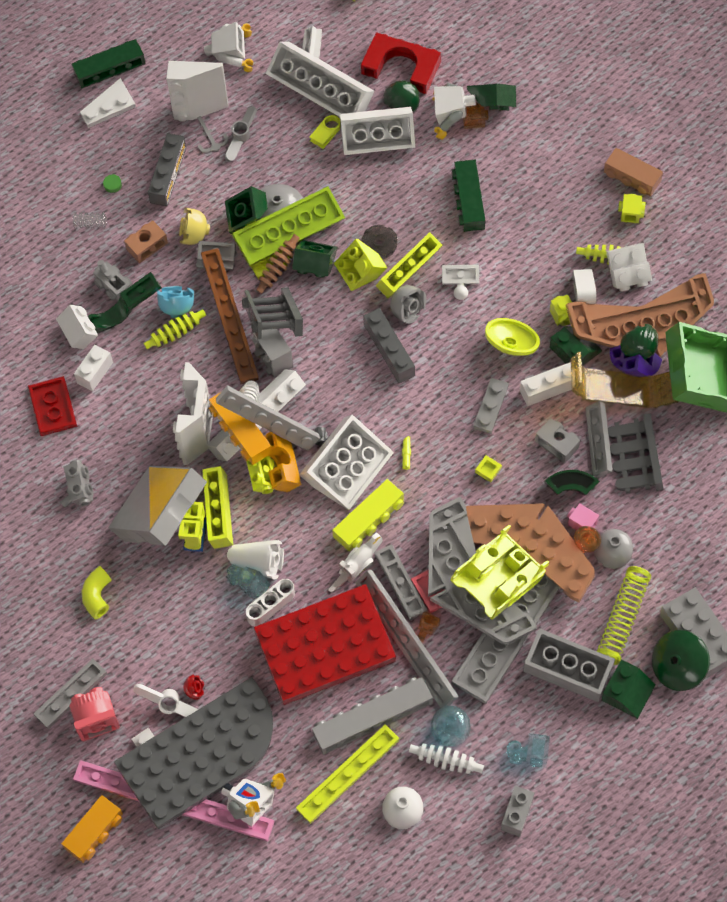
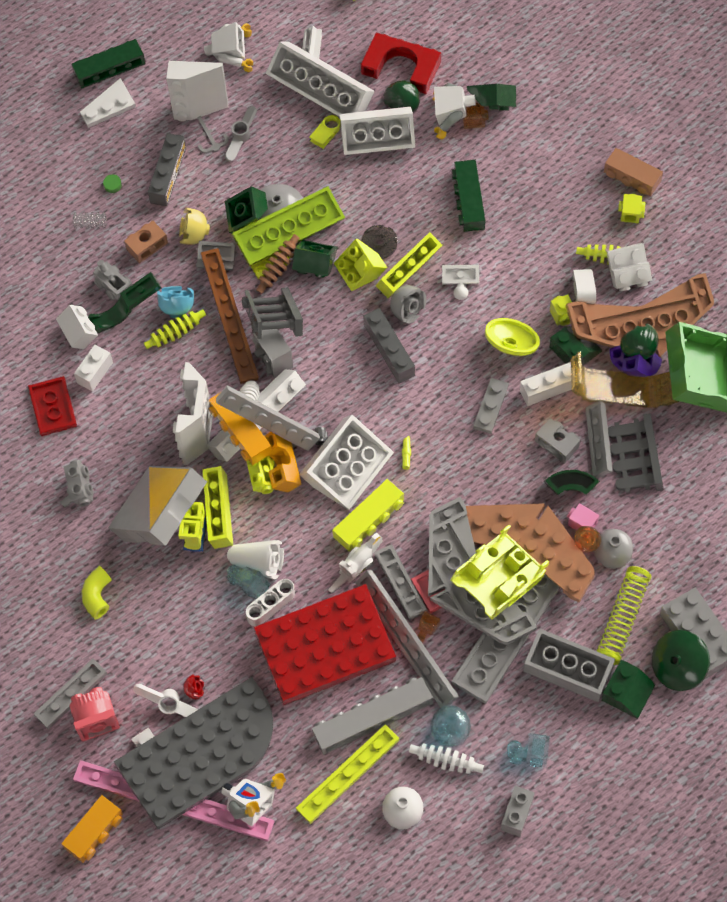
neon yellow plate [475,455,502,482] -> none

